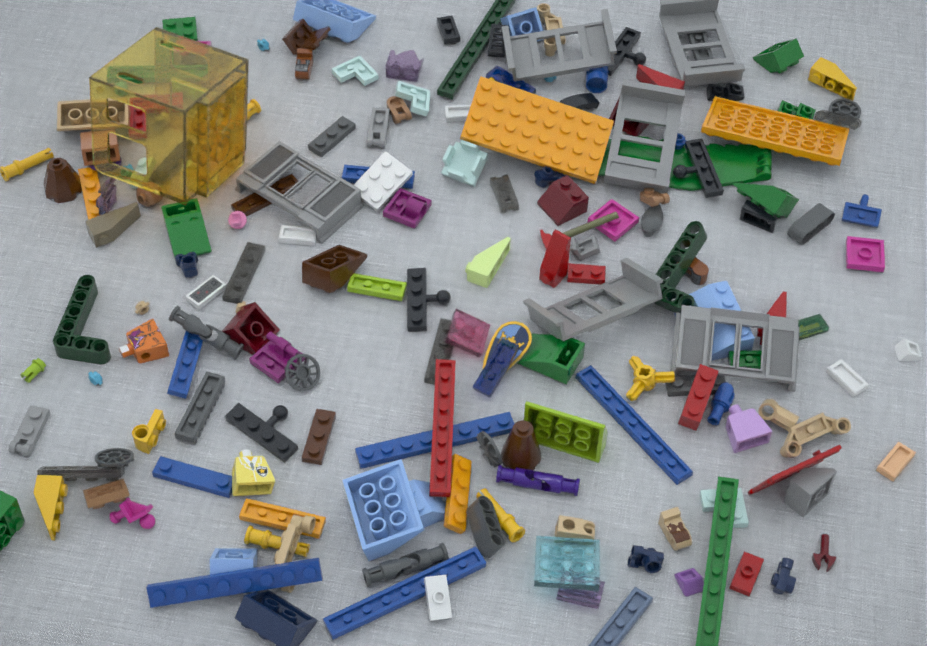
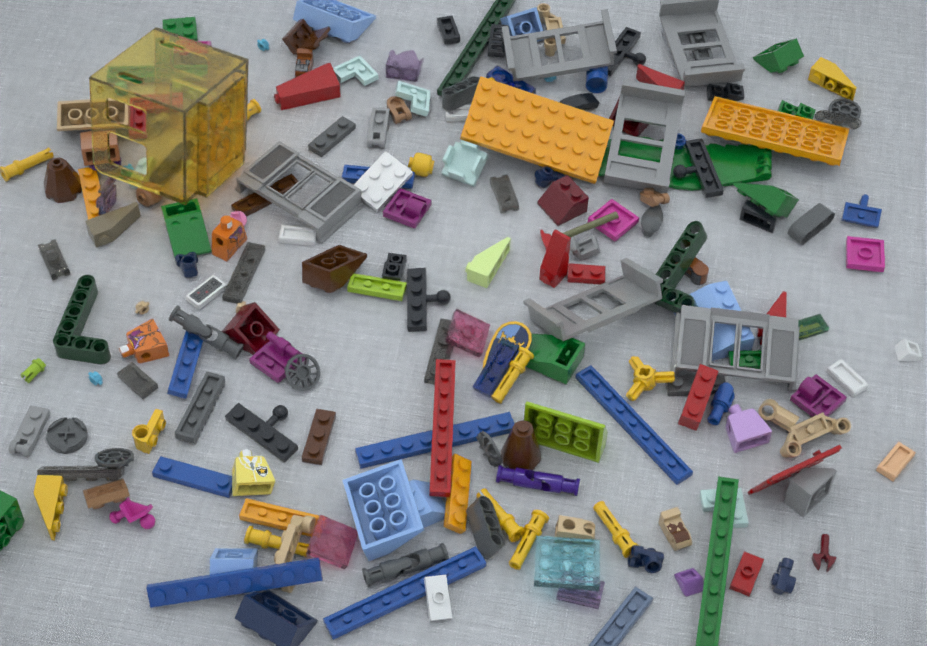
none -> clear smoke plate [37,239,71,281]
none -> dark grey tile [46,417,88,454]
none -> clear smoke plate [117,362,158,399]
none -> orange torso [212,215,247,261]
none -> red slope [274,63,341,110]
none -> clear pink plate [306,514,358,569]
none -> black slope [382,253,407,280]
none -> yellow head [408,152,435,177]
none -> dark grey beam [442,77,480,110]
none -> yellow pin [491,347,535,404]
none -> yellow pin [509,510,549,570]
none -> yellow pin [593,501,639,558]
none -> magenta plate [790,374,847,417]

